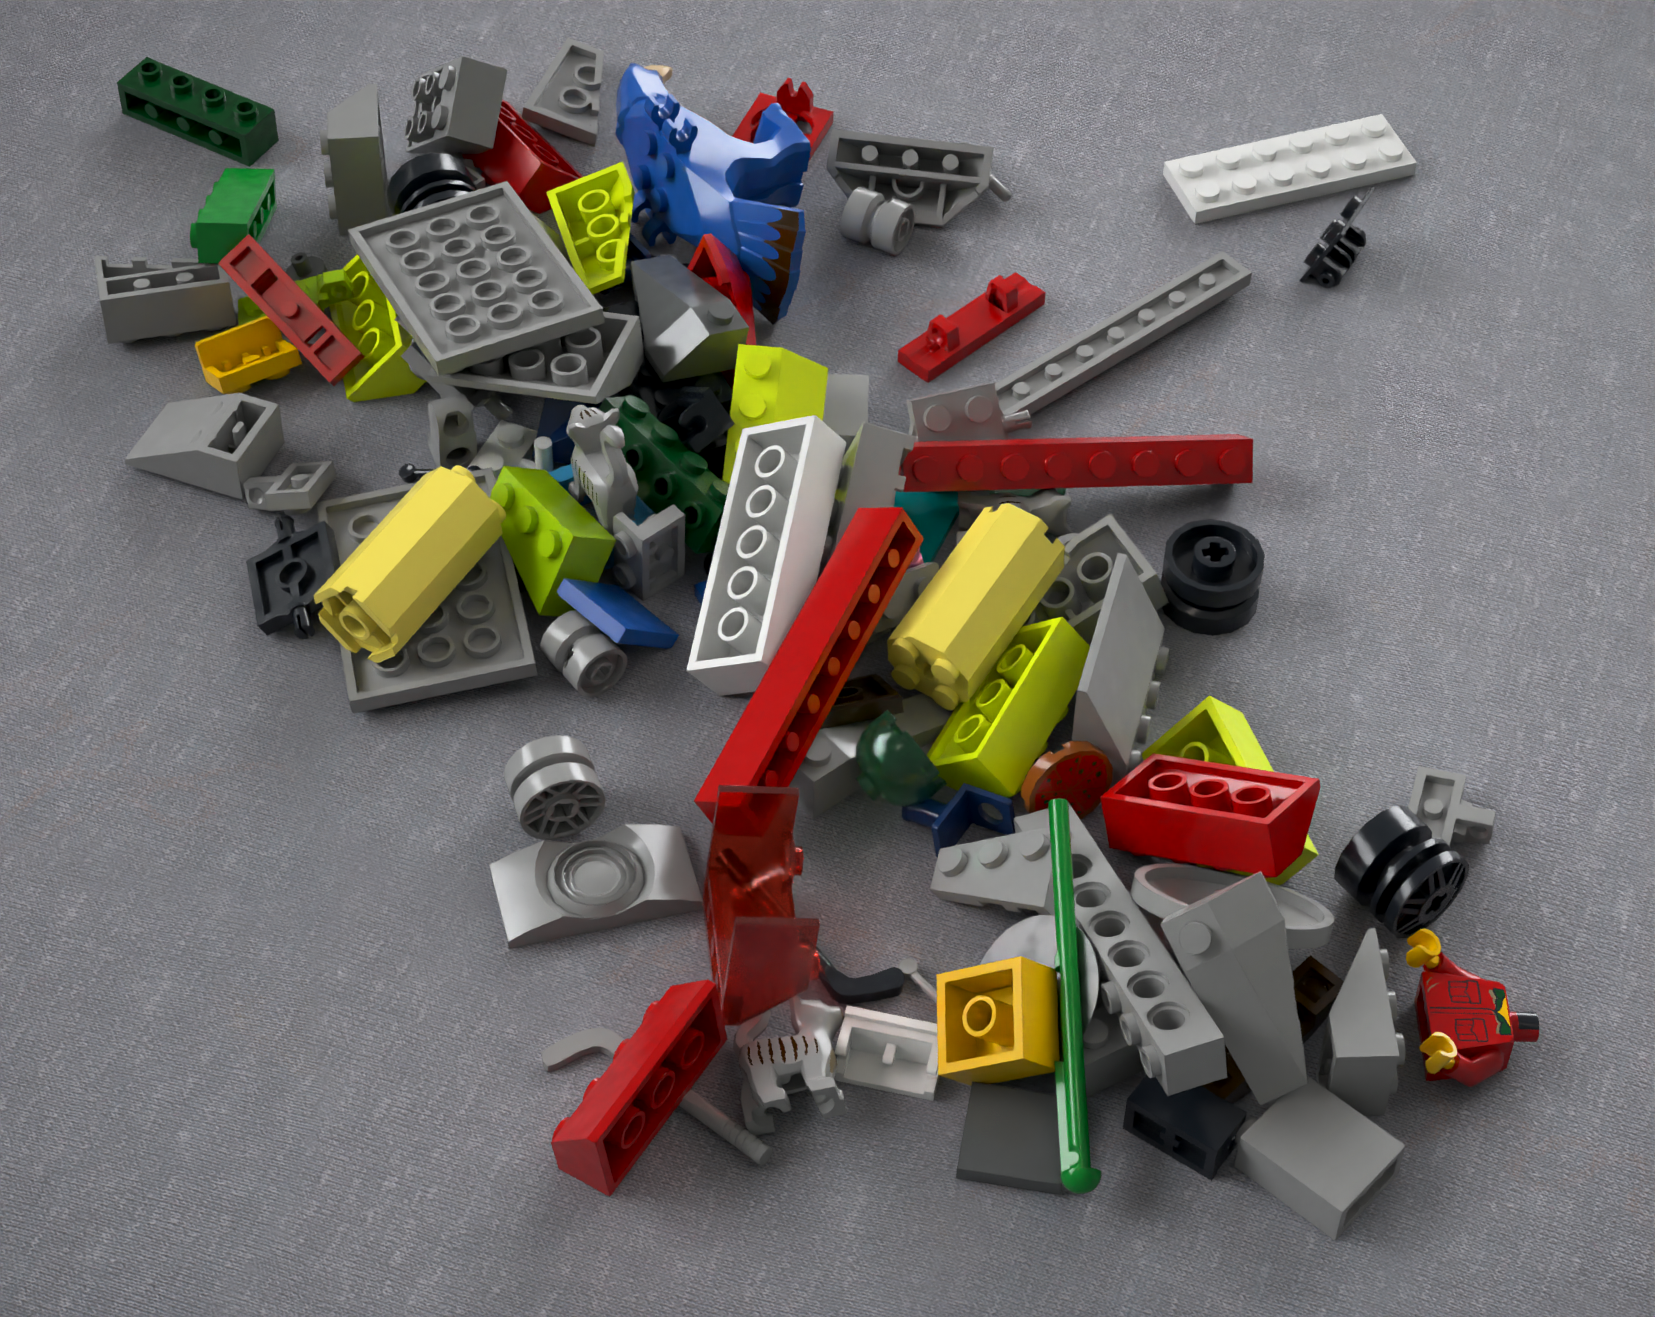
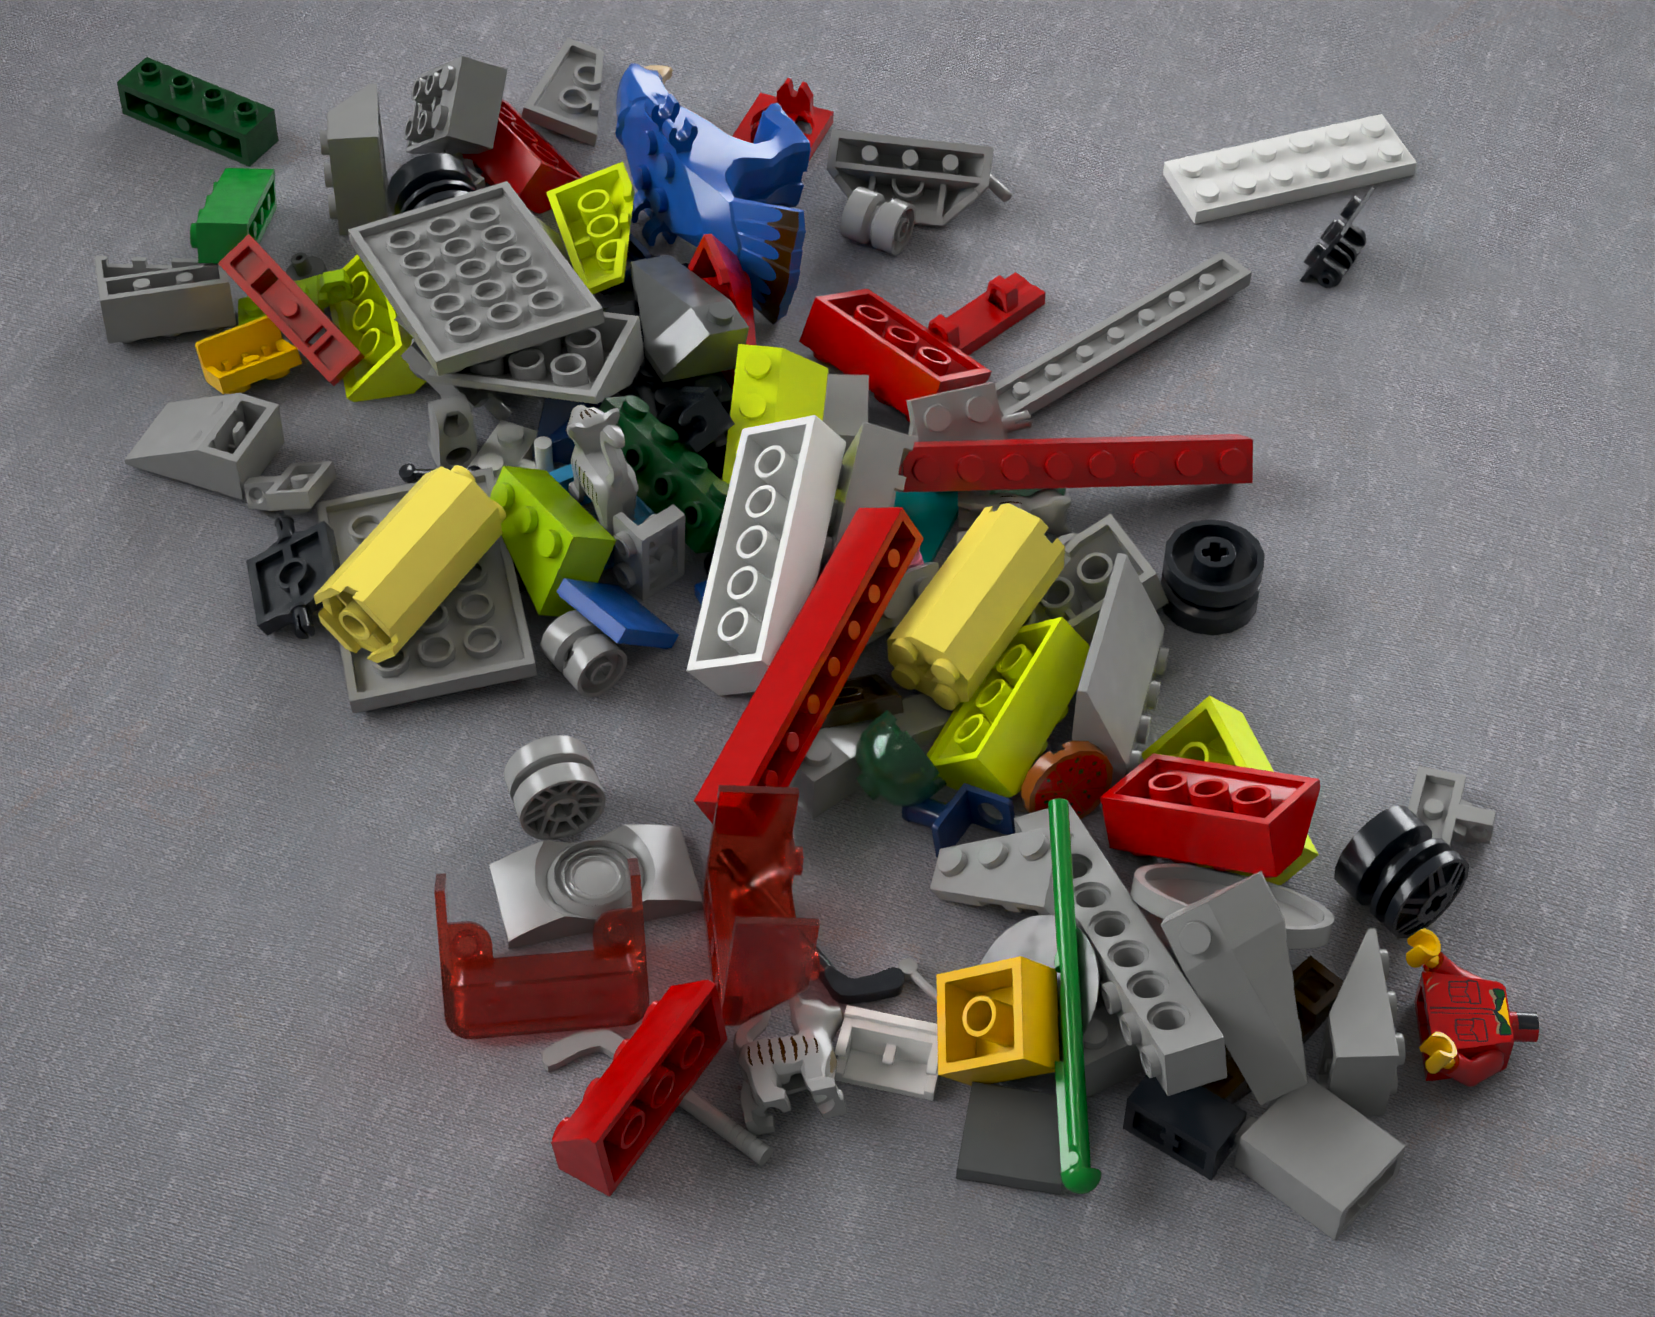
none -> clear red windscreen [434,858,649,1039]
none -> red slope [799,288,992,422]

